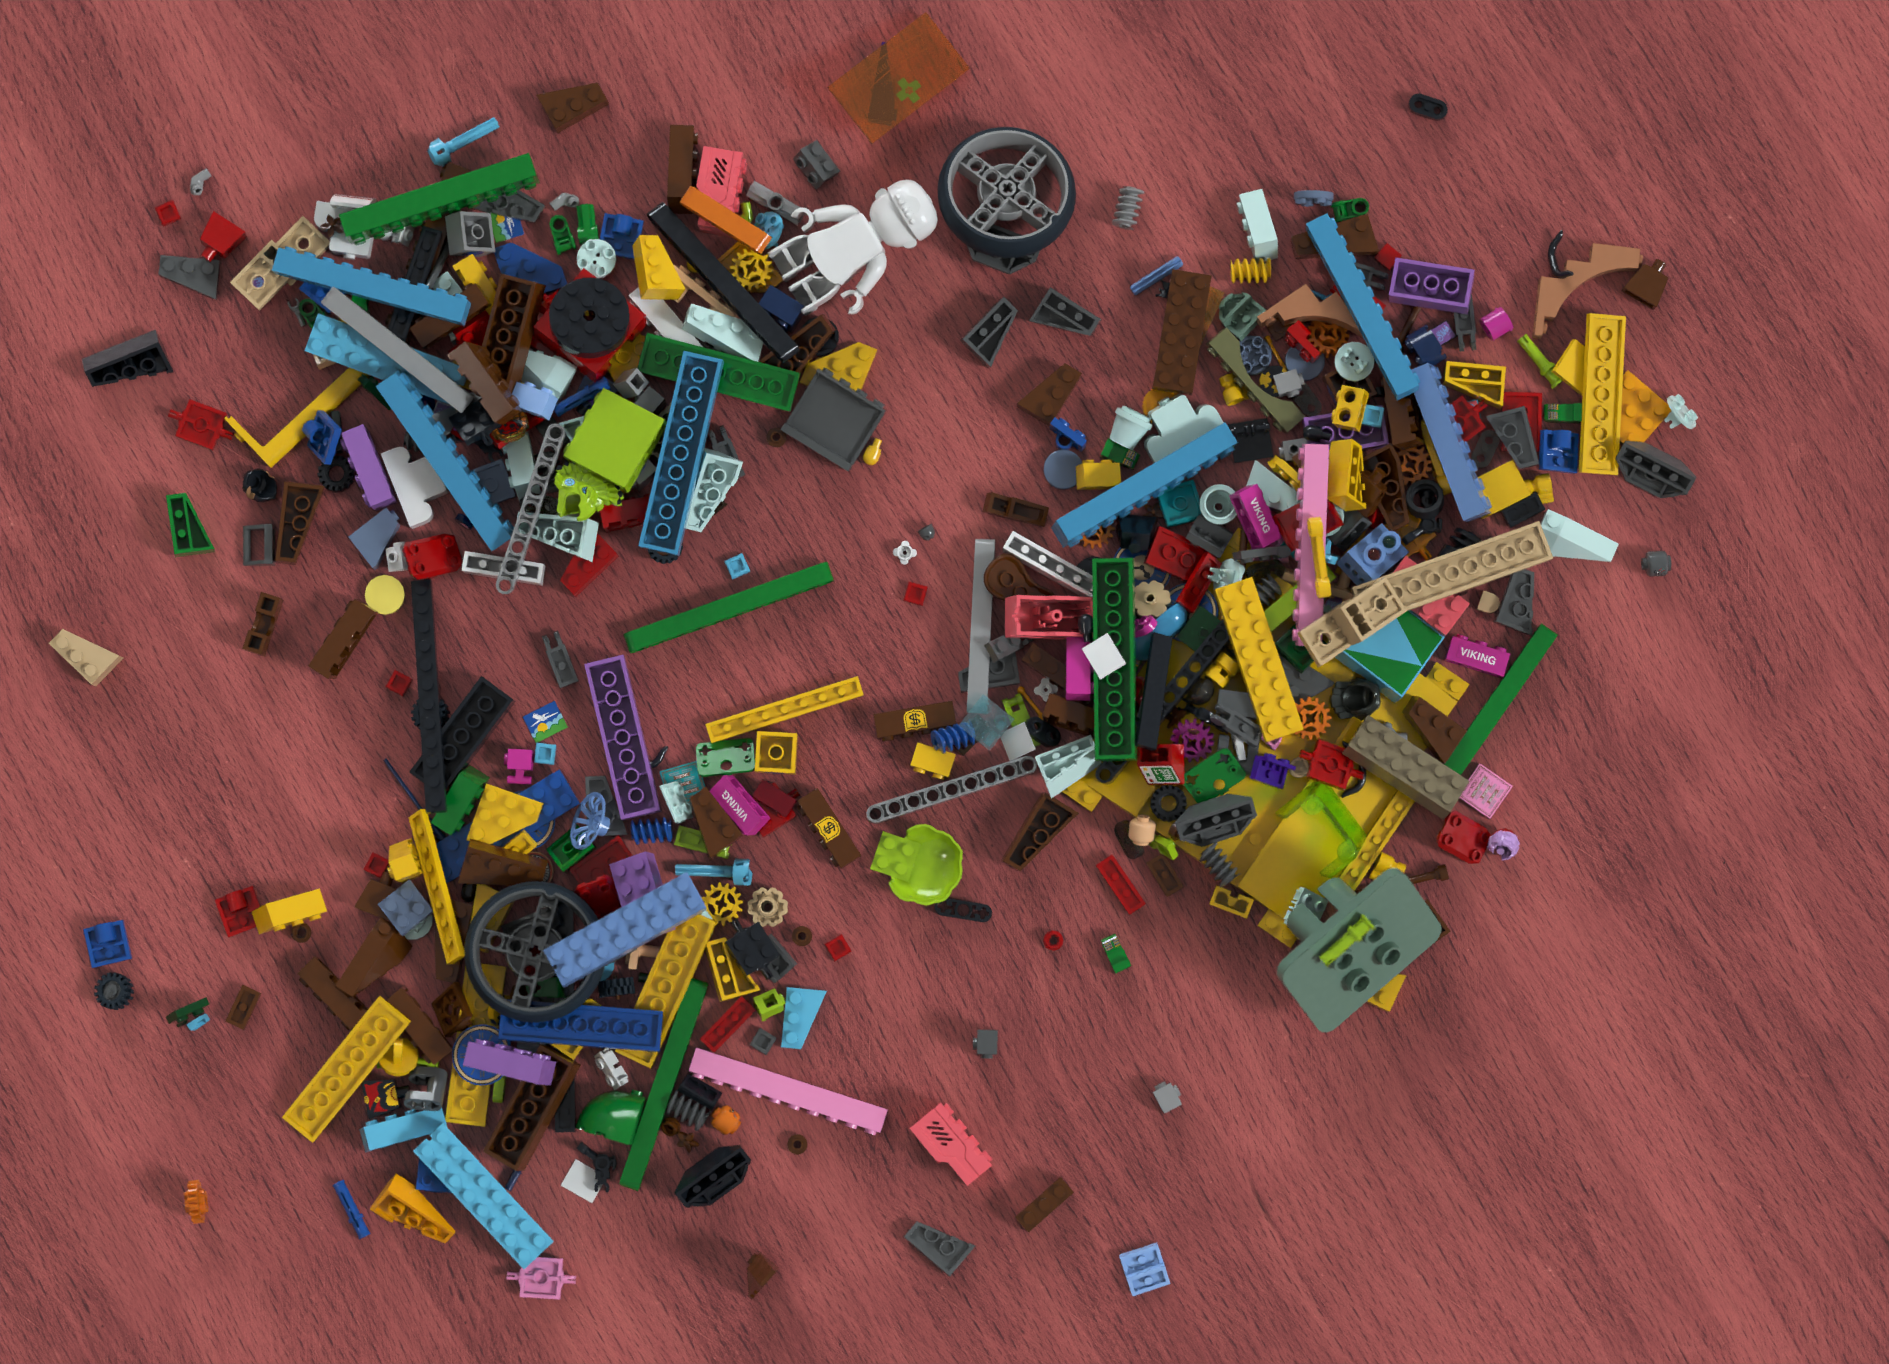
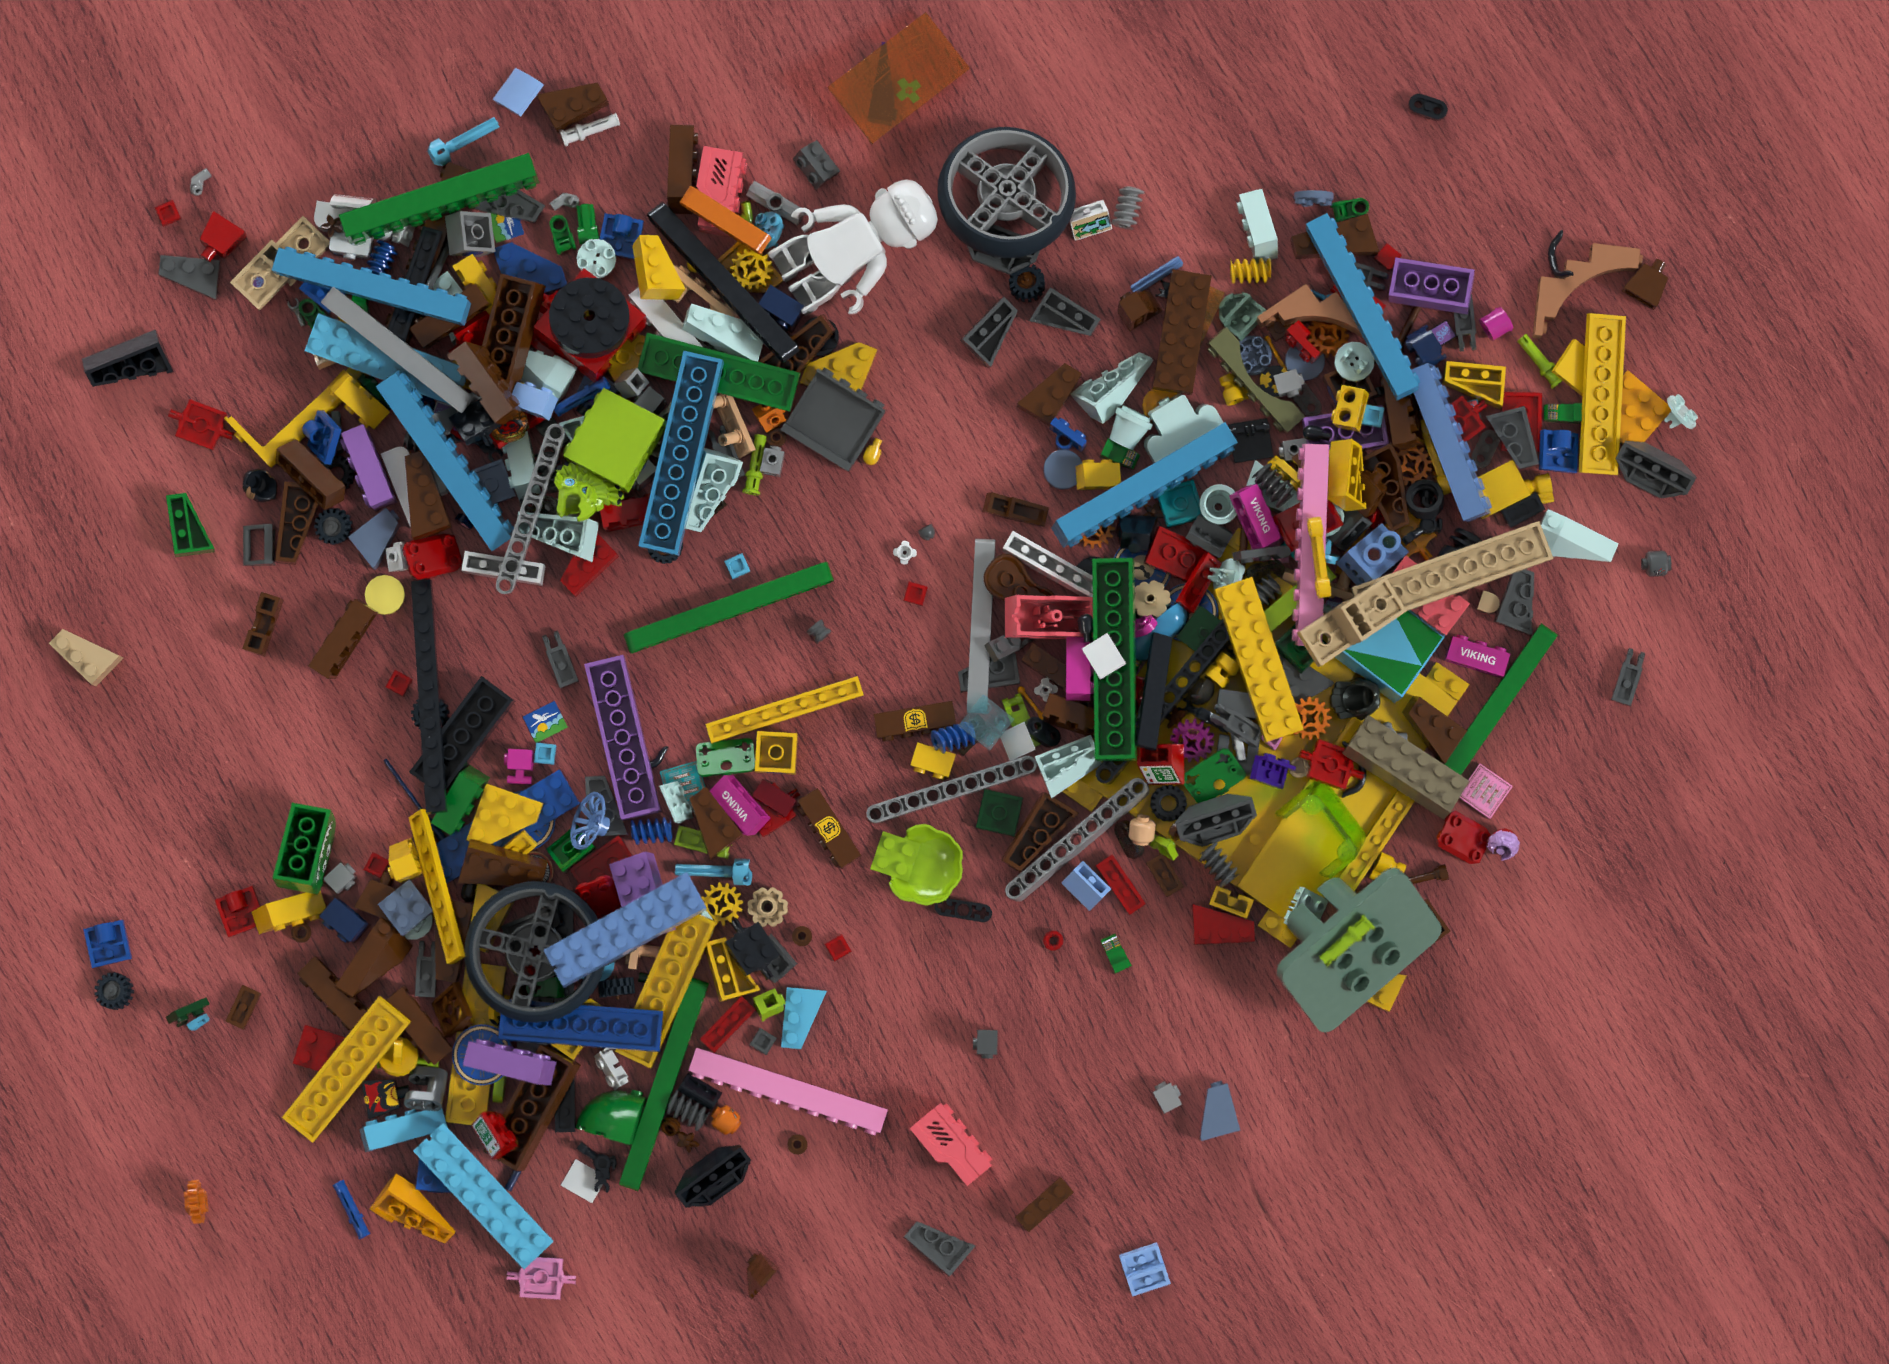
none -> green brick [272,802,336,895]
none -> reddish brown brick [276,439,345,510]
none -> red plate [293,1025,346,1071]
none -> black wheel [314,508,353,545]
none -> dark blue brick [320,898,371,943]
none -> light grey brick [323,862,357,894]
none -> yellow wedge [327,369,390,429]
none -> blue piece [364,240,398,275]
none -> reddish brown wedge [405,451,452,540]
none -> dark grey hinge [415,941,437,997]
none -> red slope [471,1112,518,1159]
none -> light blue slope [492,68,544,117]
none -> white pin [559,113,620,147]
none -> light nougat plate [713,393,756,458]
none -> lime pin [742,434,767,496]
none -> orange brick [752,404,786,433]
none -> light grey brick [760,446,785,477]
none -> dark grey wheel [807,619,832,644]
none -> dark green plate [976,789,1023,837]
none -> light grey beam [1005,778,1150,902]
none -> black wheel [1009,265,1045,303]
none -> light blue brick [1061,861,1111,911]
none -> panel [1069,200,1112,240]
none -> light aqua wedge [1071,352,1153,424]
none -> reddish brown wedge [1117,291,1163,331]
none -> red wedge [1192,904,1255,945]
none -> sand blue slope [1199,1081,1240,1141]
none -> dark grey piece [1252,463,1294,508]
none -> dark grey hinge [1611,648,1645,707]

